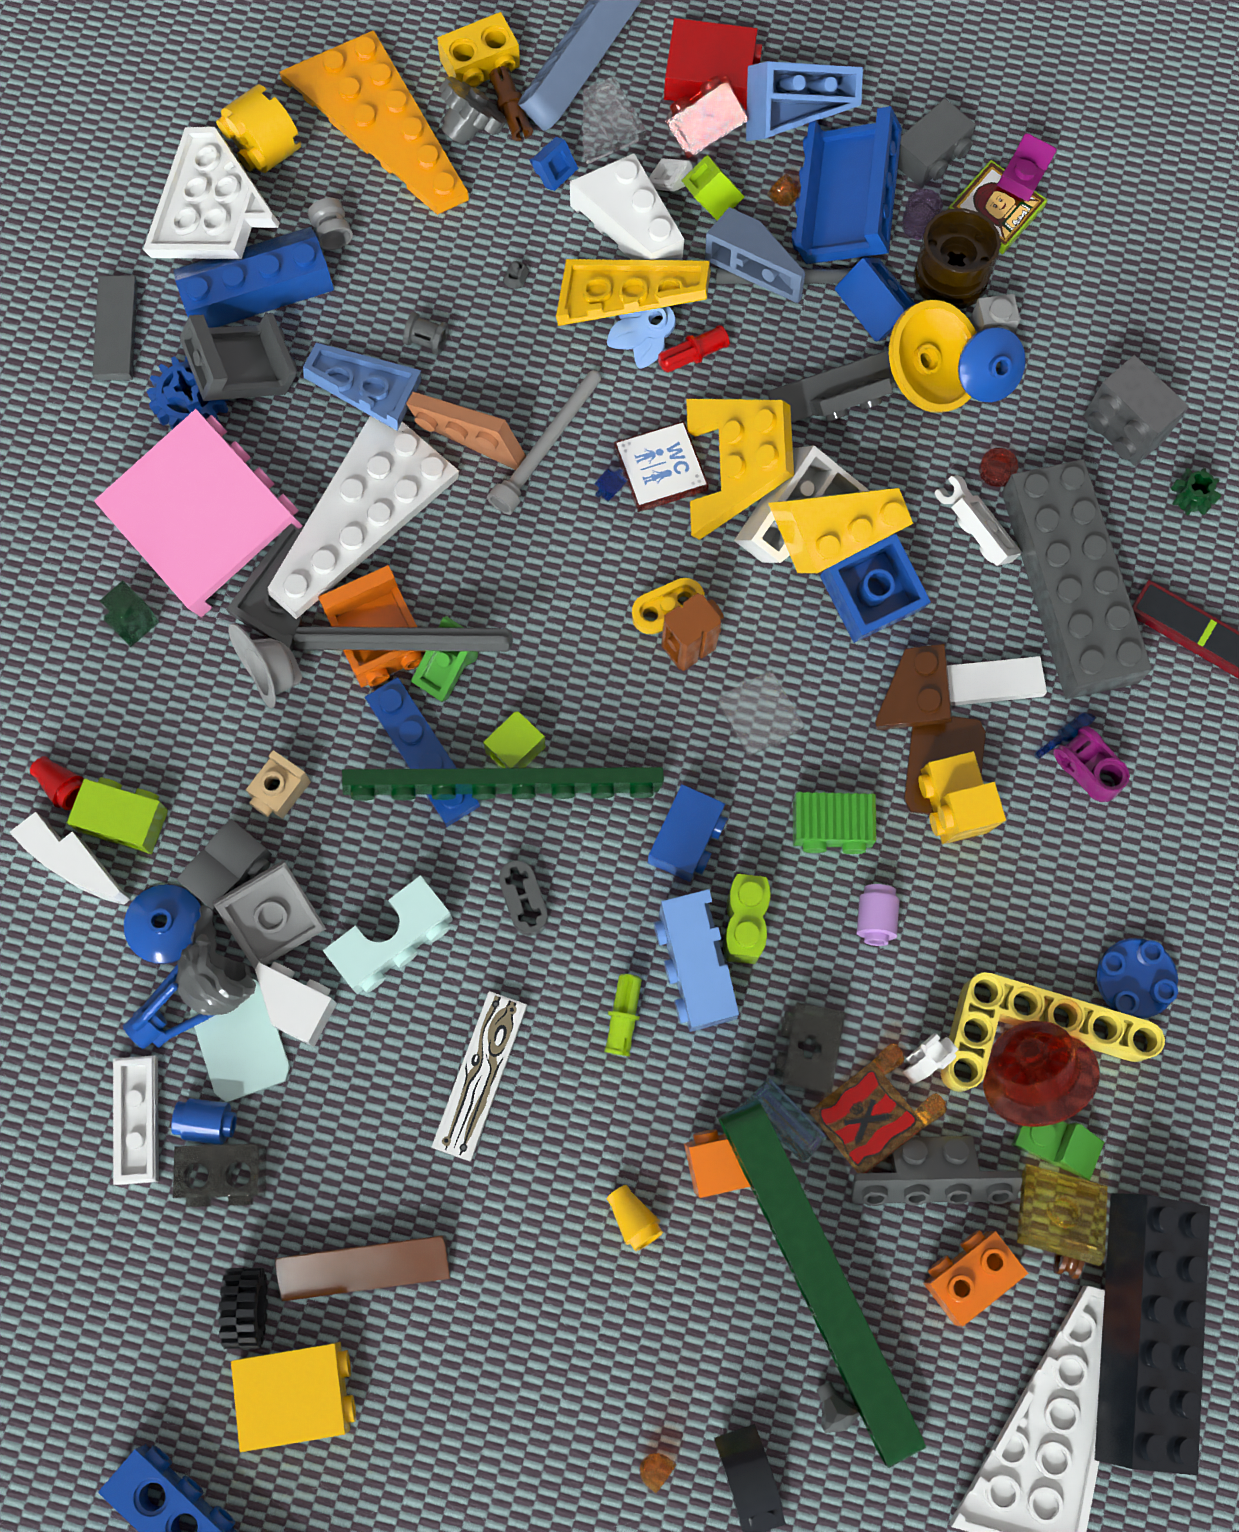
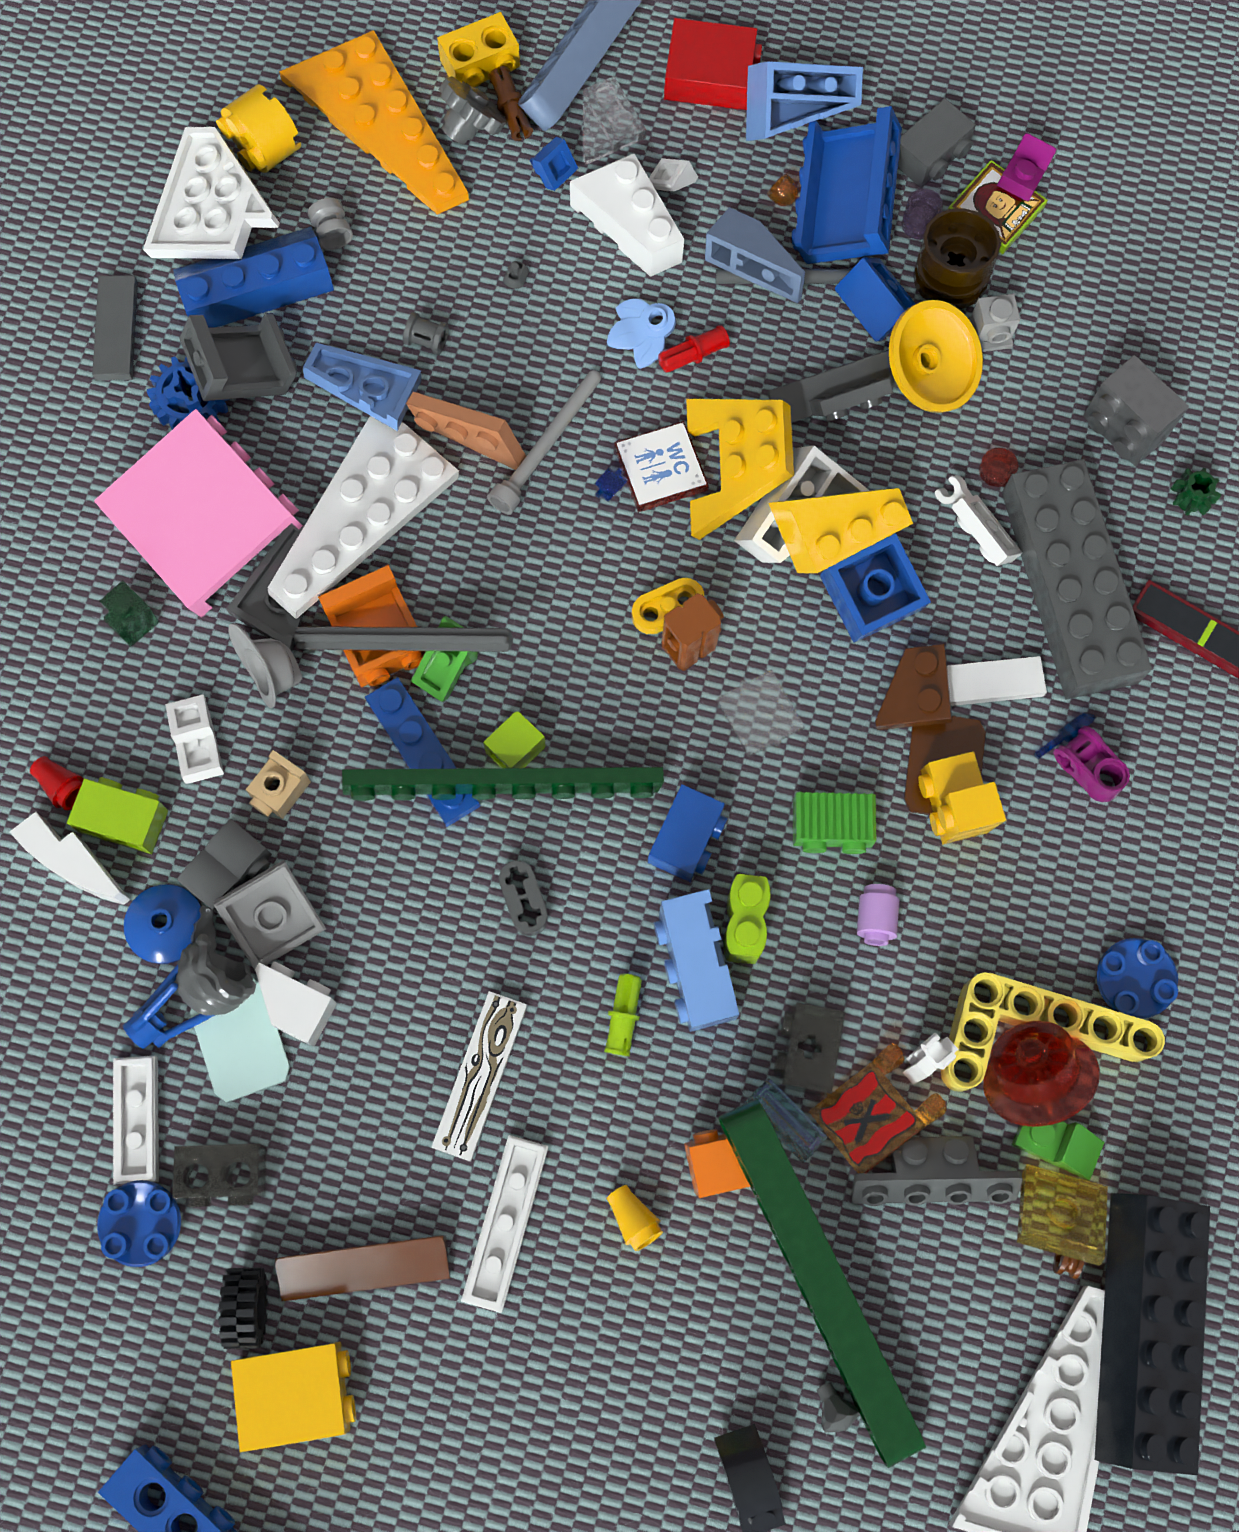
blue brick [171,1098,237,1145] -> none
light aqua arch [323,875,453,994] -> none
yellow wing [556,259,711,326] -> none
clear orange hinge [639,1453,677,1494] -> none
clear red bracket [665,75,749,159] -> none
lime panel [681,155,745,220] -> none
orange brick [923,1230,1029,1327] -> none
blue dish [958,327,1025,402] -> none
none -> blue dish [97,1180,181,1267]
none -> white slope [165,694,224,784]
none -> white tile [461,1135,549,1313]

